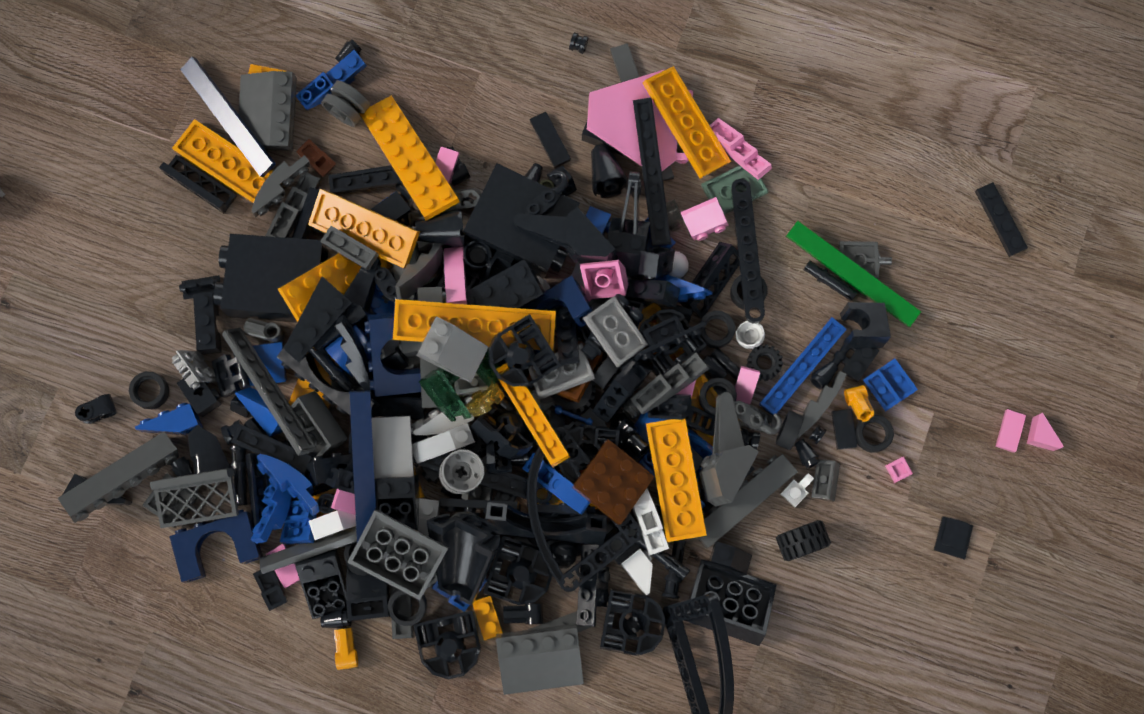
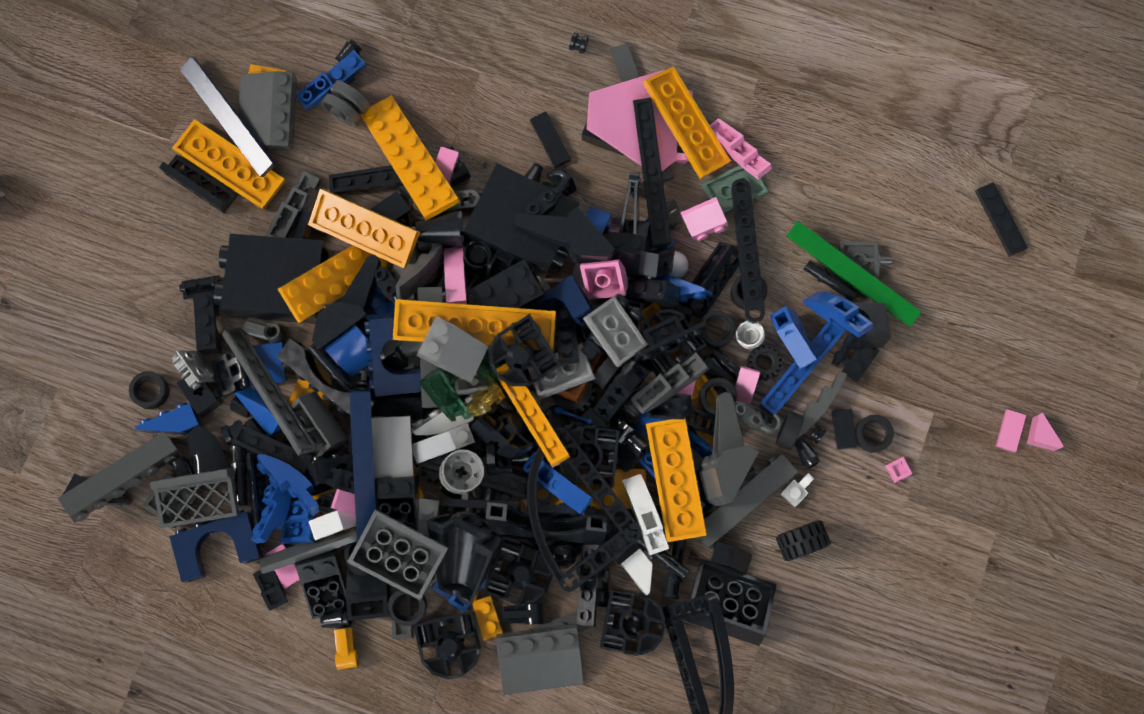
black piece [75,394,117,424] -> none
dark grey slope [251,155,310,217] -> none
black wing [284,277,353,363] -> none
copper slope [296,139,336,177] -> none
dark grey plate [320,226,379,271] -> none
black slope [335,315,373,394] -> none
reddish brown plate [572,439,655,525] -> none
black cone [591,144,629,198] -> none
black wheel [741,428,761,450] -> none
black cone [810,362,838,389] -> none
dark grey slope [811,459,840,502] -> none
light orange piece [844,385,874,422] -> none
blue slope [863,358,918,412] -> none
black piece [934,516,973,560] -> none
none -> slope [770,306,817,370]
none -> blue slope [803,292,873,338]

